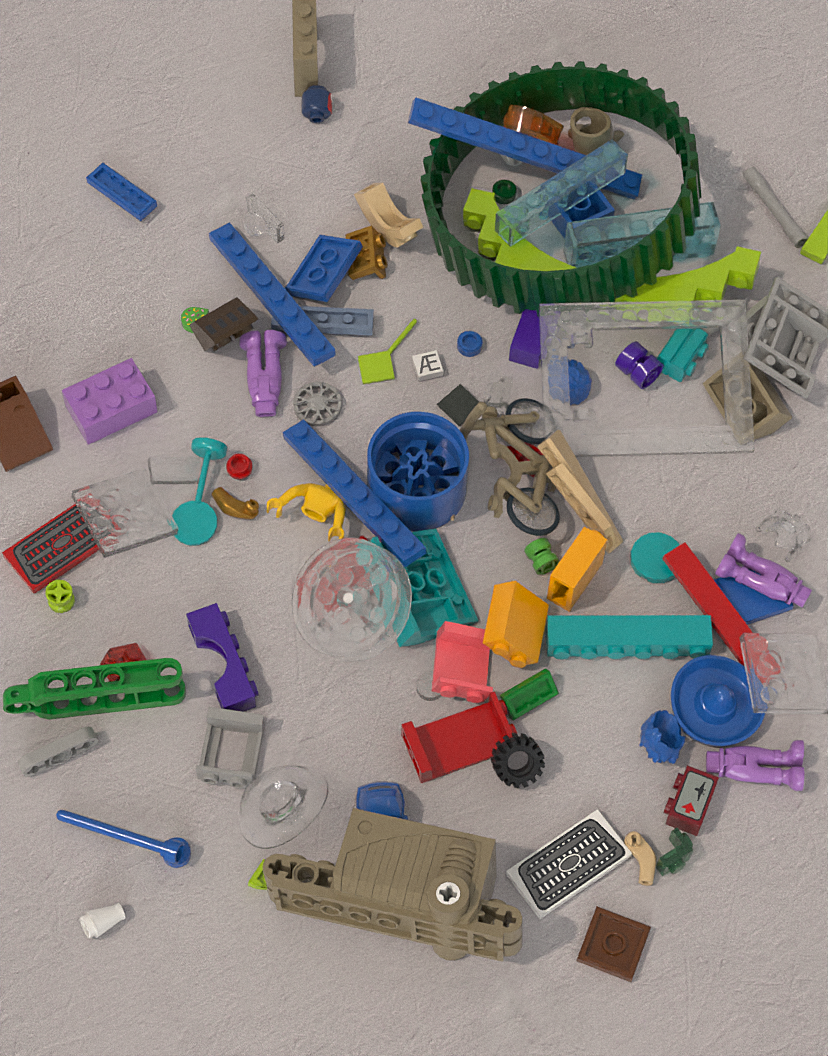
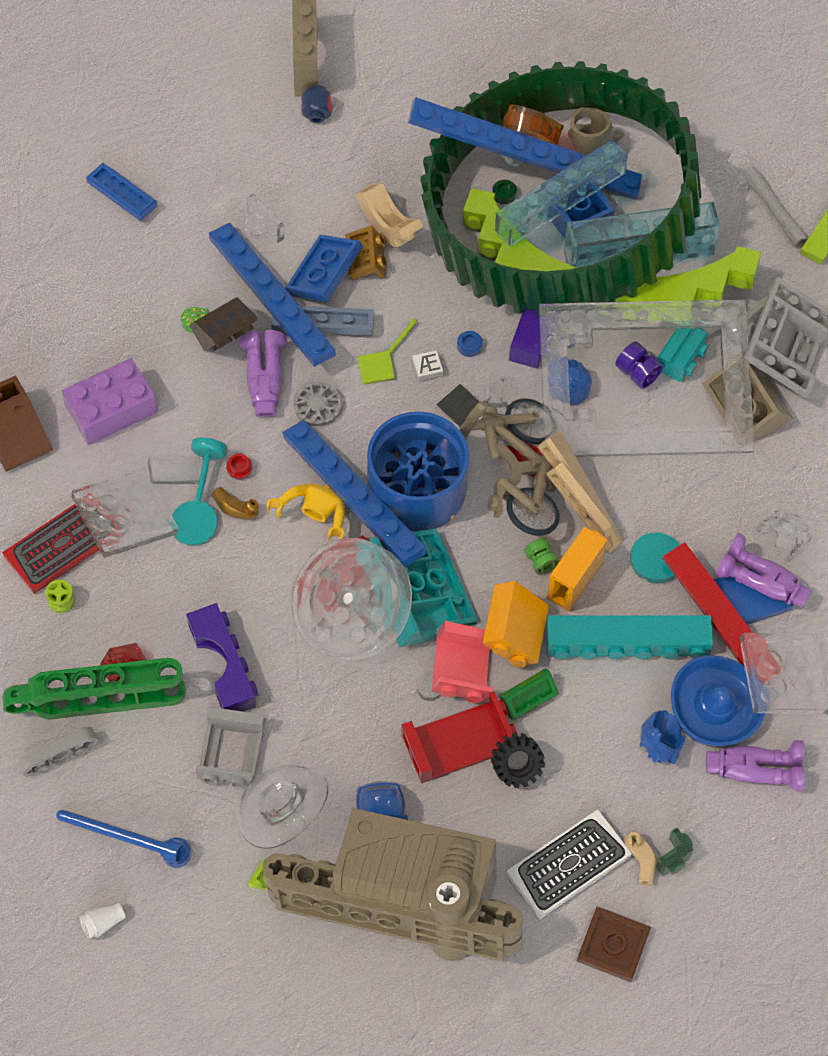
brick [663,765,719,836] -> none

